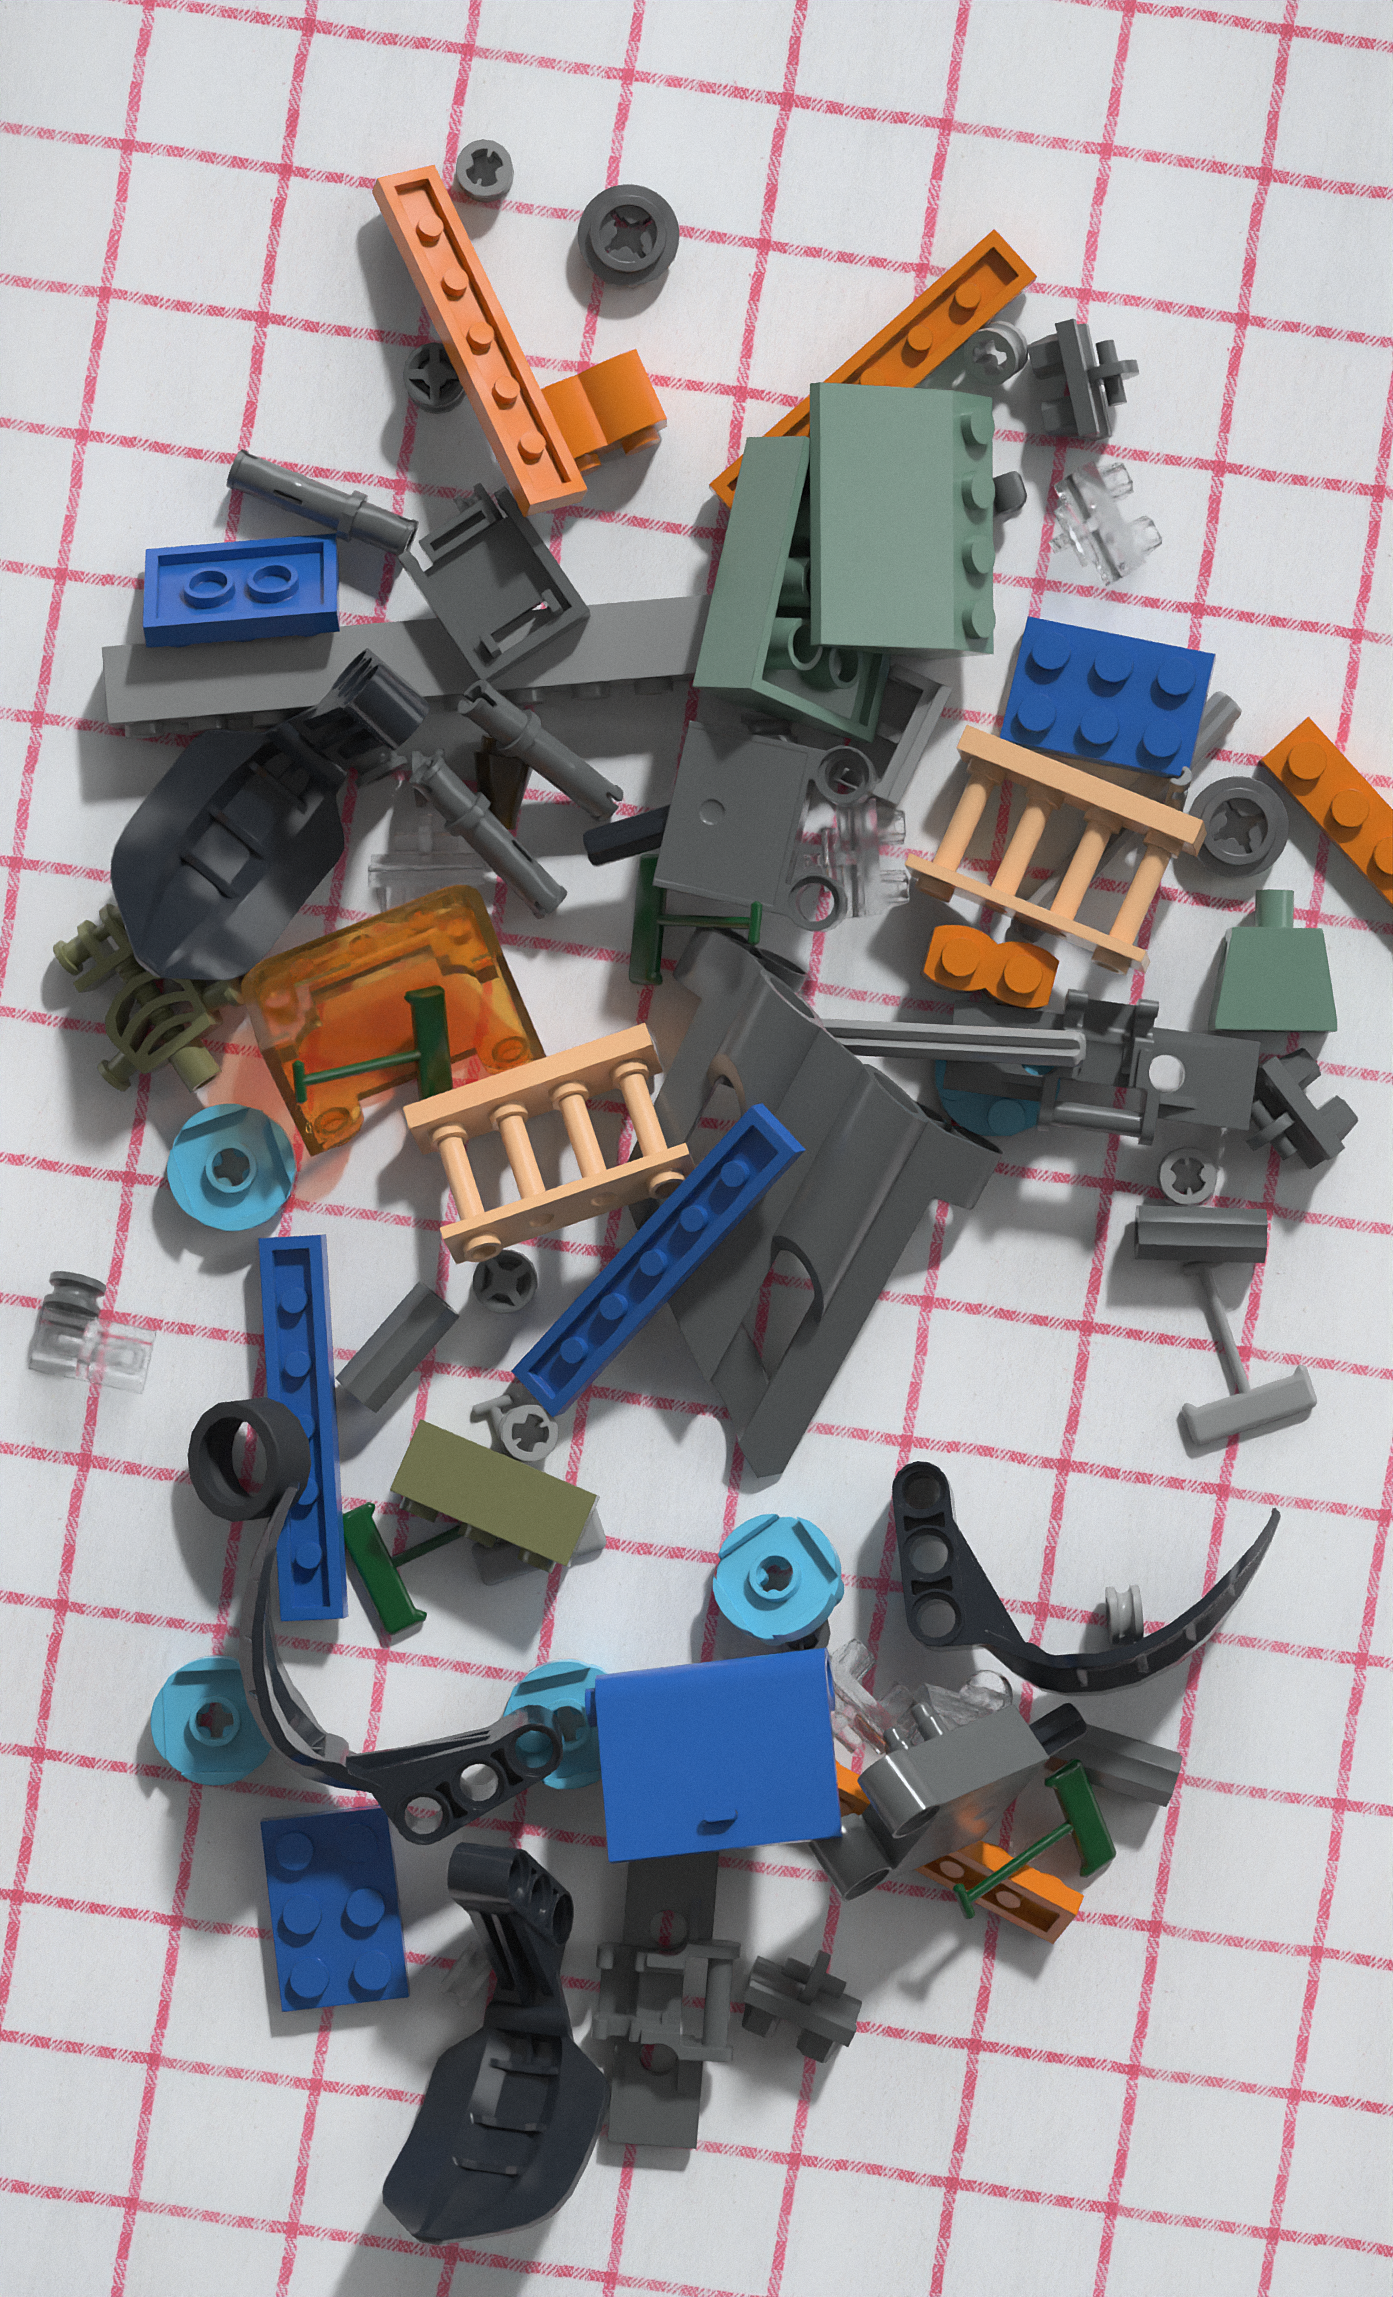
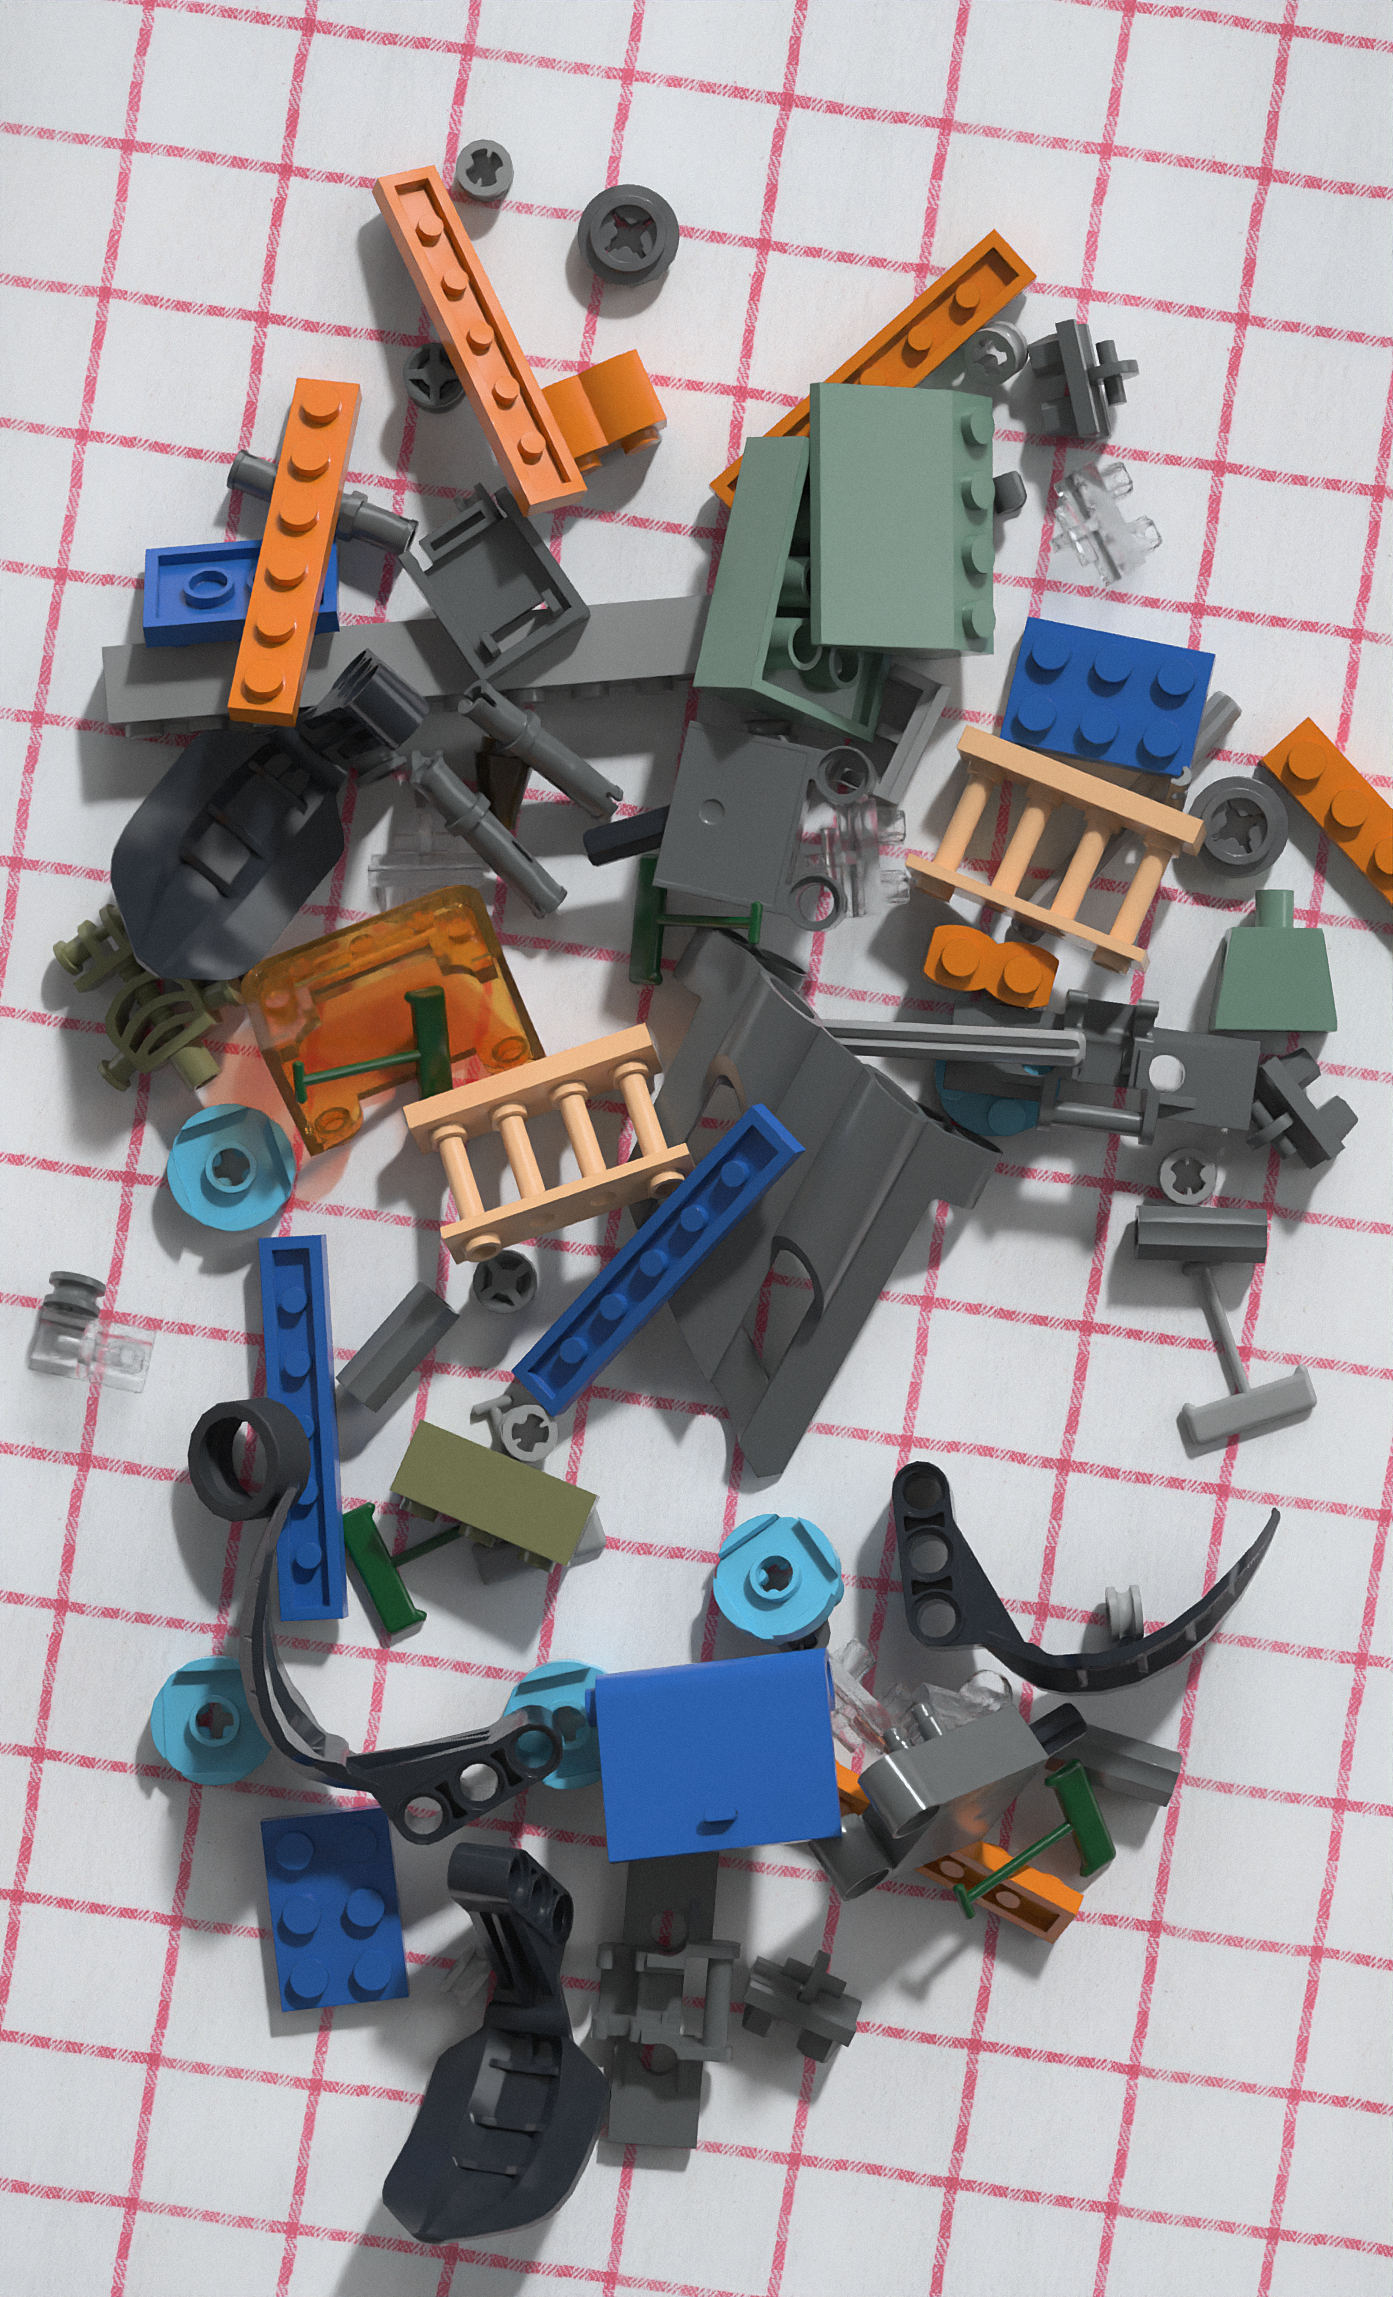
none -> orange plate [227,378,362,727]

